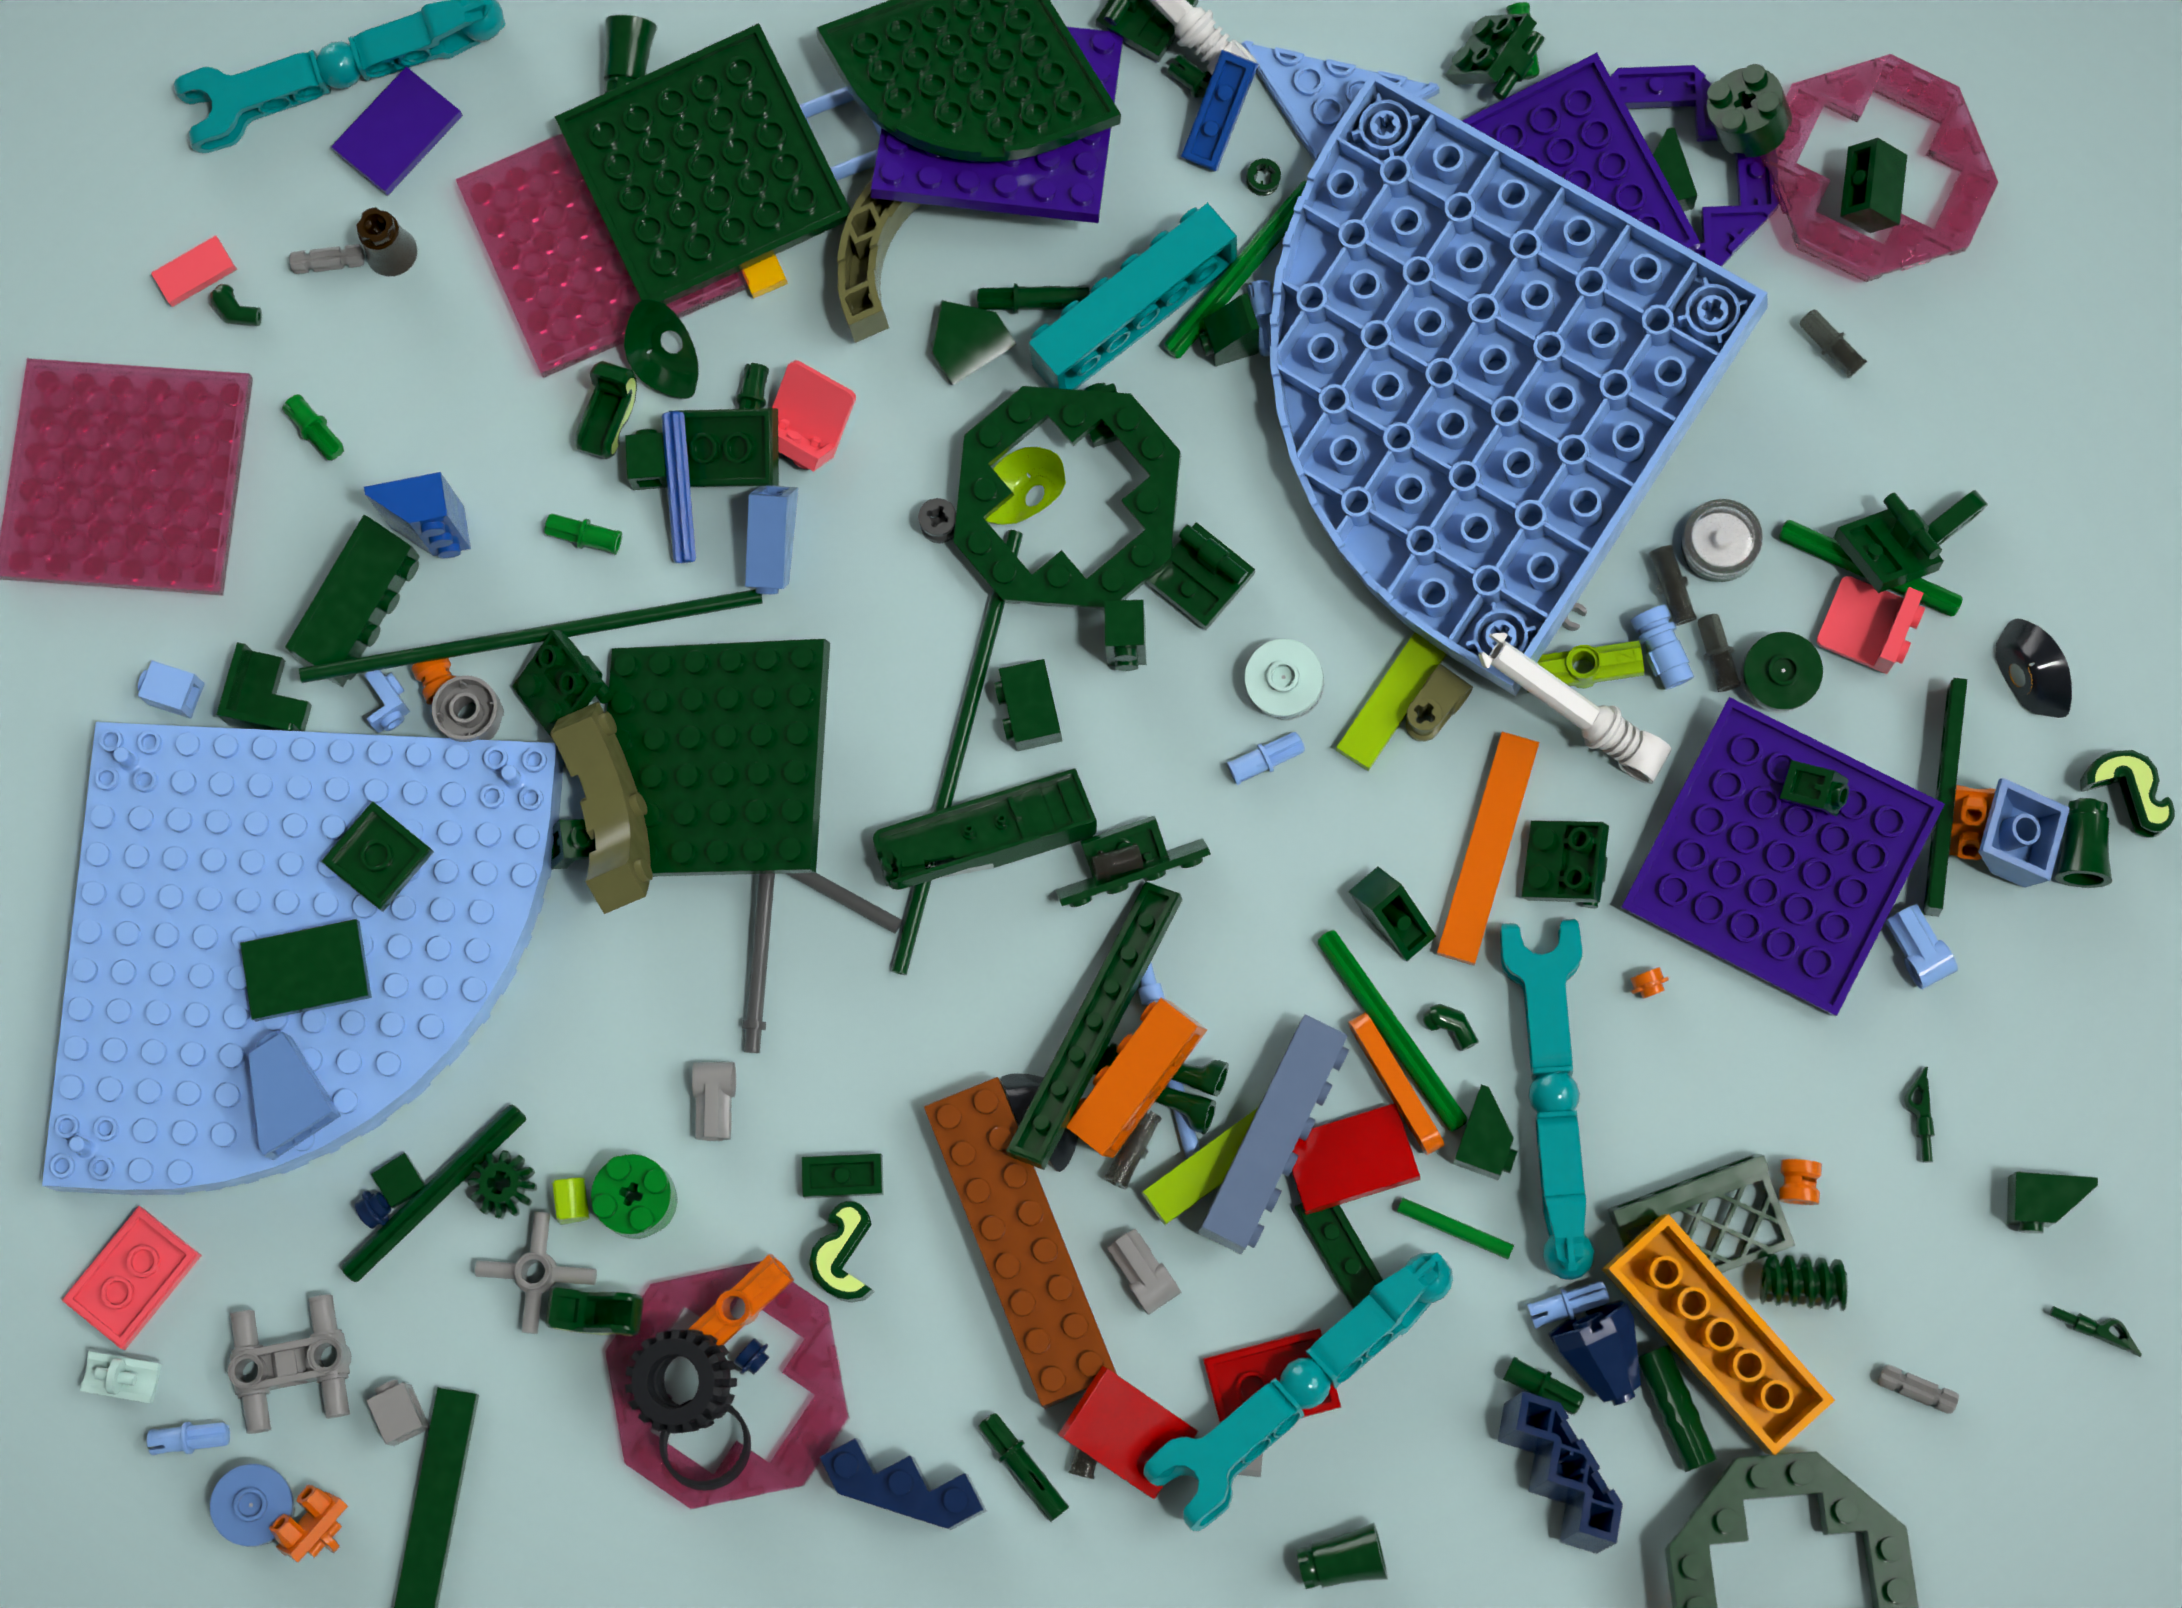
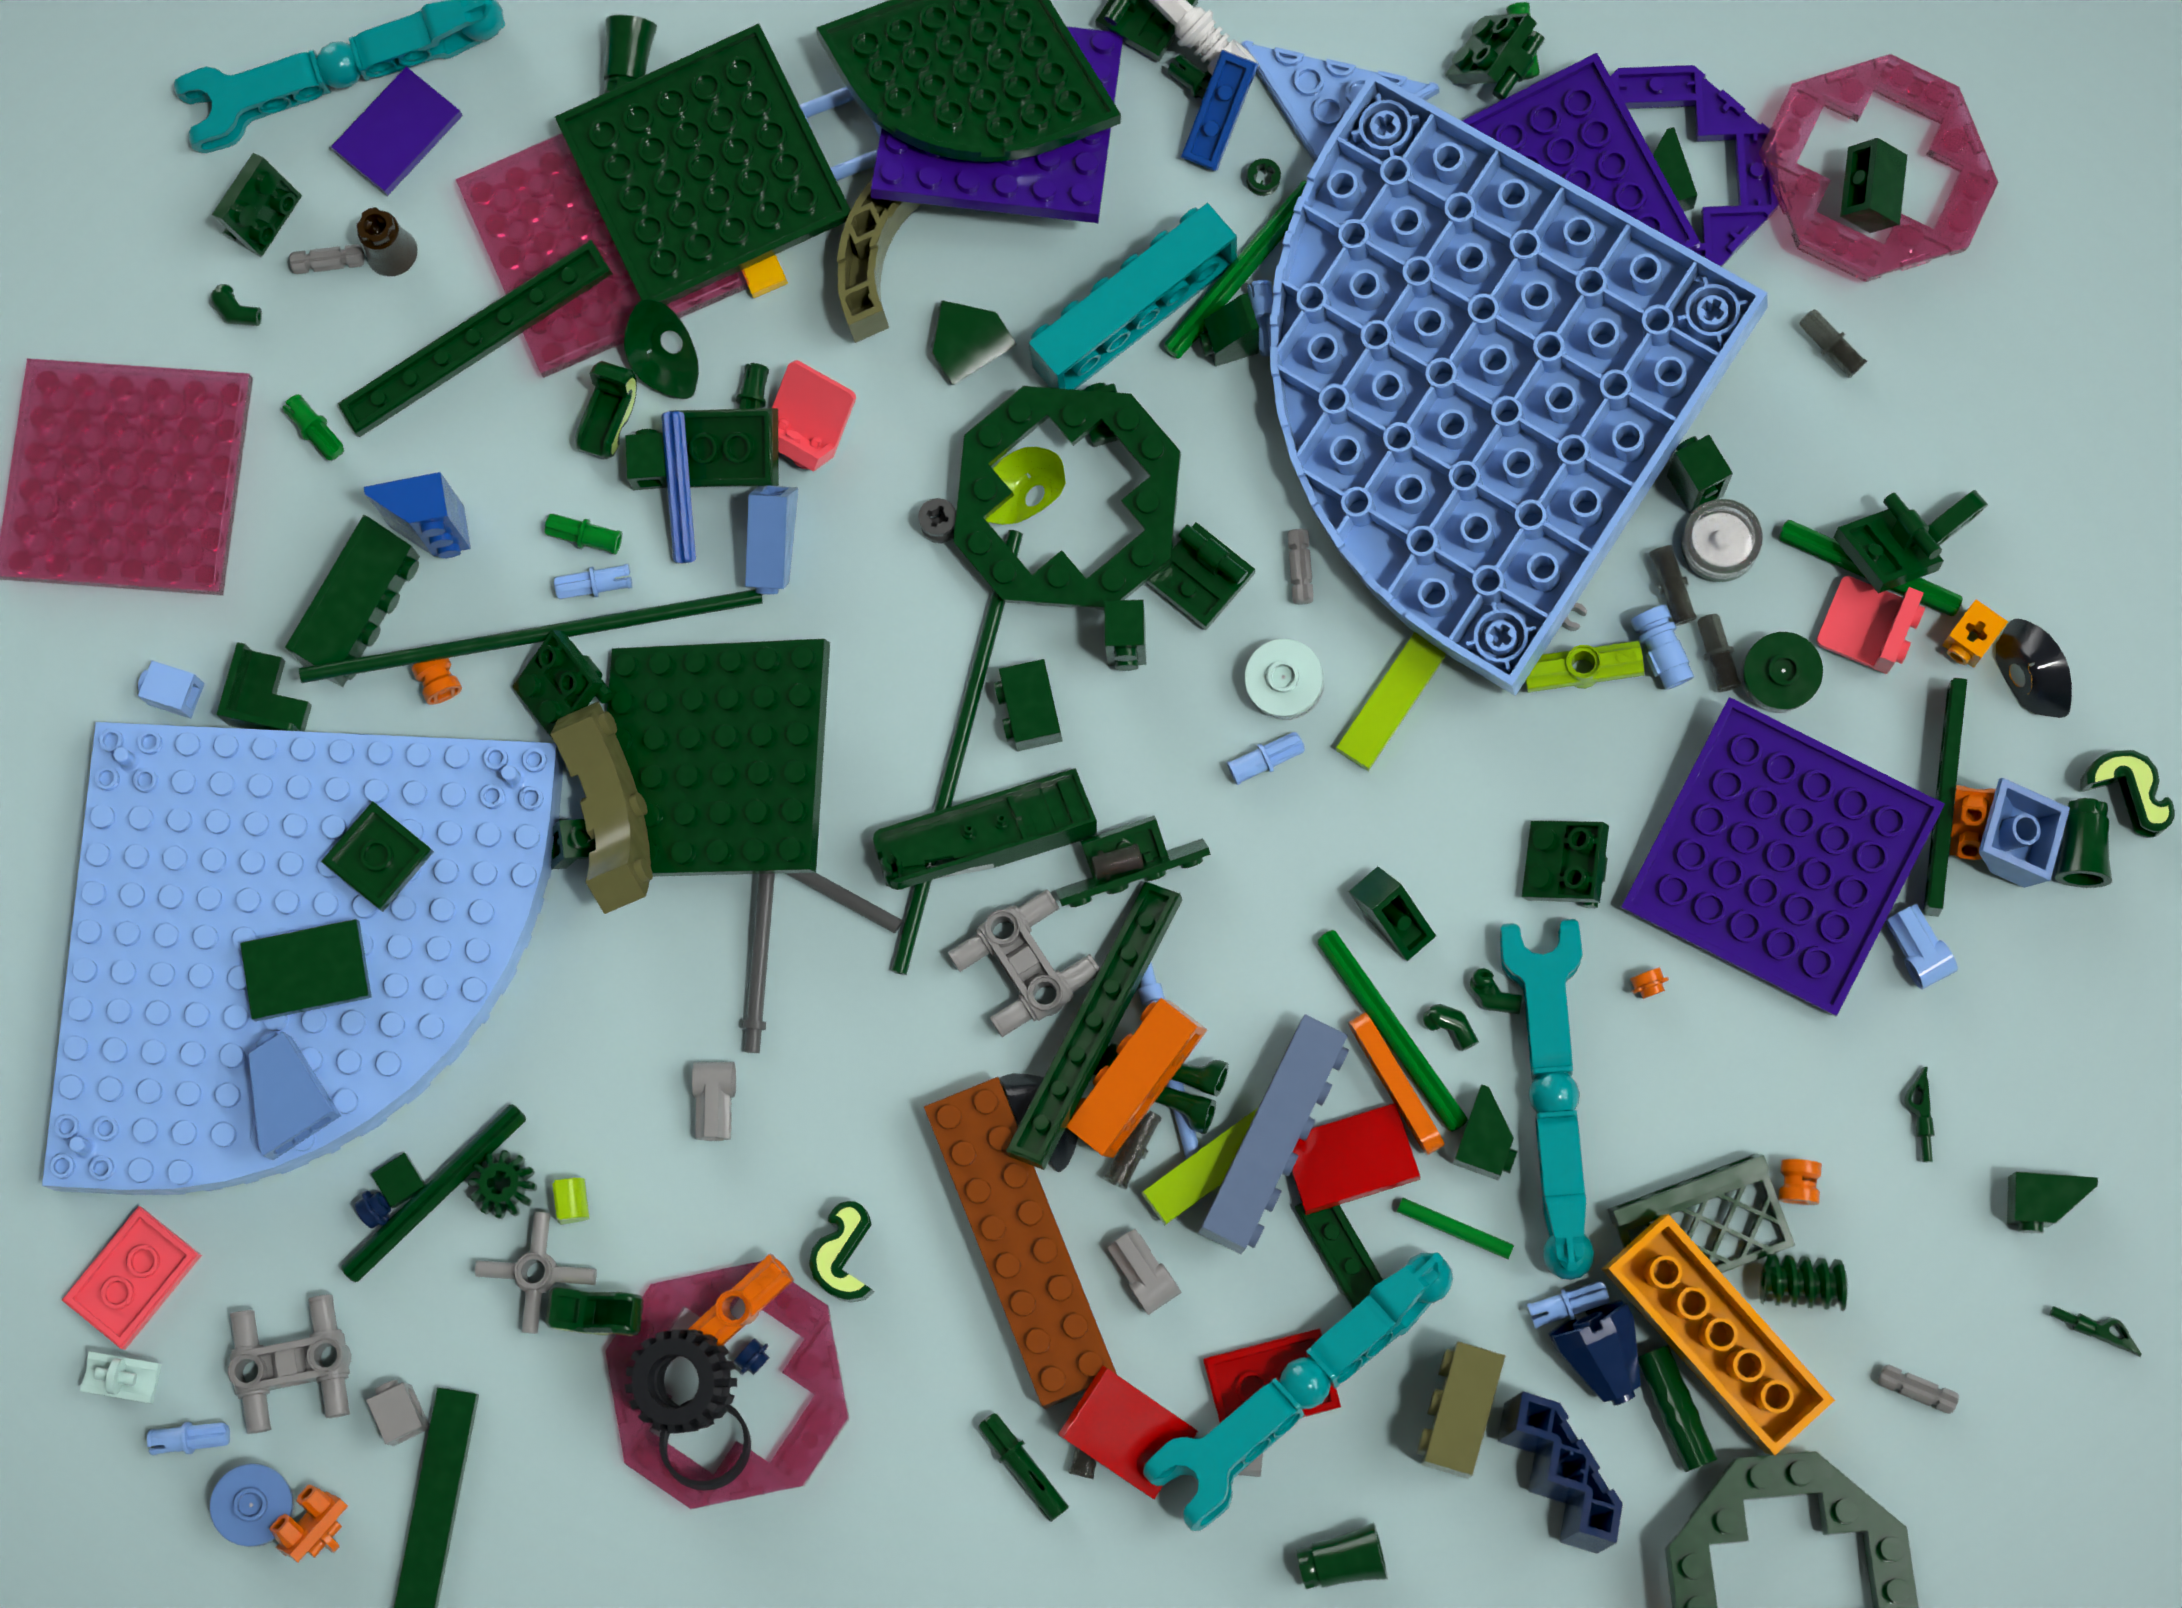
coral tile [151,235,237,307] -> none
light blue bracket [365,670,411,733] -> none
light grey piece [432,676,504,742] -> none
green brick [591,1154,678,1239] -> none
dark green plate [802,1154,884,1199] -> none
dark blue brick [820,1438,987,1530] -> none
dark green axle [977,283,1090,313] -> none
olive piece [1405,664,1473,742] -> none
orange tile [1436,732,1540,966] -> none
white piece [1478,633,1671,784] -> none
dark green axle [1503,1356,1584,1415] -> none
dark green brick [1707,64,1792,157] -> none
dark green bracket [1780,760,1849,816] -> none
none -> dark green plate [212,153,302,257]
none -> dark green tile [338,240,613,437]
none -> light blue axle [554,564,632,599]
none -> light grey piece [948,889,1100,1037]
none -> light grey axle [1288,529,1314,605]
none -> olive brick [1416,1341,1506,1479]
none -> dark green arm [1470,968,1522,1014]
none -> dark green brick [1667,435,1733,514]
none -> light orange brick [1942,599,2008,668]

